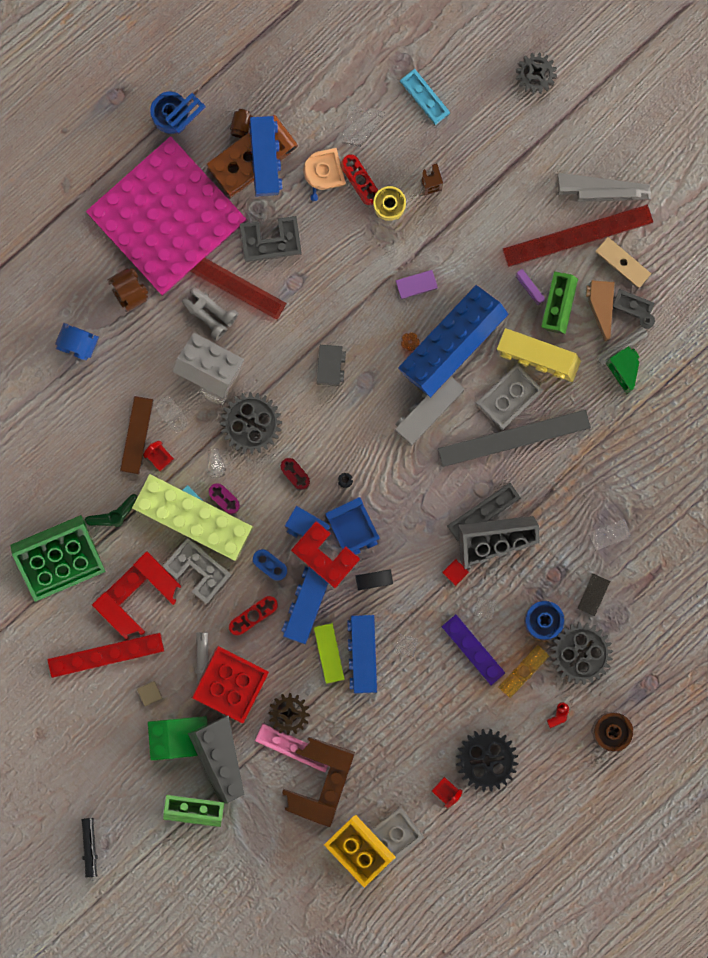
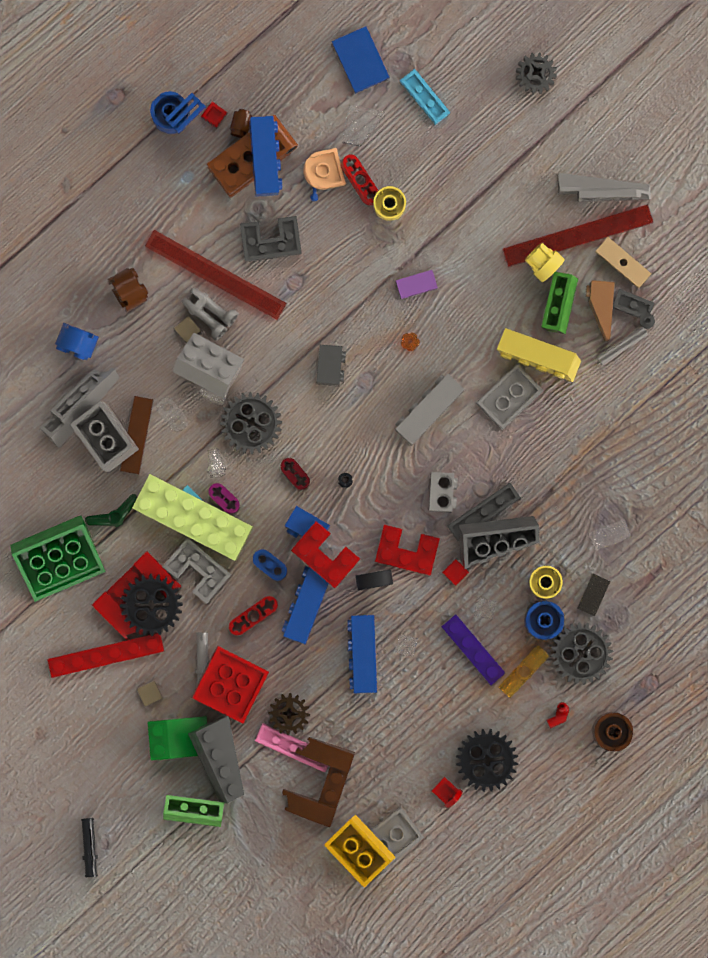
dark pink plate [86,136,247,296] -> none
red tile [143,441,174,472] -> none
lime tile [314,623,345,684] -> none
blue panel [325,497,380,555] -> none
blue brick [398,285,509,398] -> none
reddish brown hinge [421,163,443,196] -> none
dark grey tile [438,410,591,467] -> none
medium lavender tile [516,269,545,306] -> none
green slope [606,346,639,395] -> none
none -> light grey wedge [39,368,119,448]
none -> light grey brick [70,401,139,472]
none -> black gear [120,573,183,636]
none -> dark tan tile [174,316,201,344]
none -> red tile [201,102,228,129]
none -> blue tile [332,26,390,94]
none -> red plate [375,525,440,576]
none -> light grey brick [429,472,458,513]
none -> light yellow piece [525,243,565,282]
none -> light yellow piece [529,566,563,599]

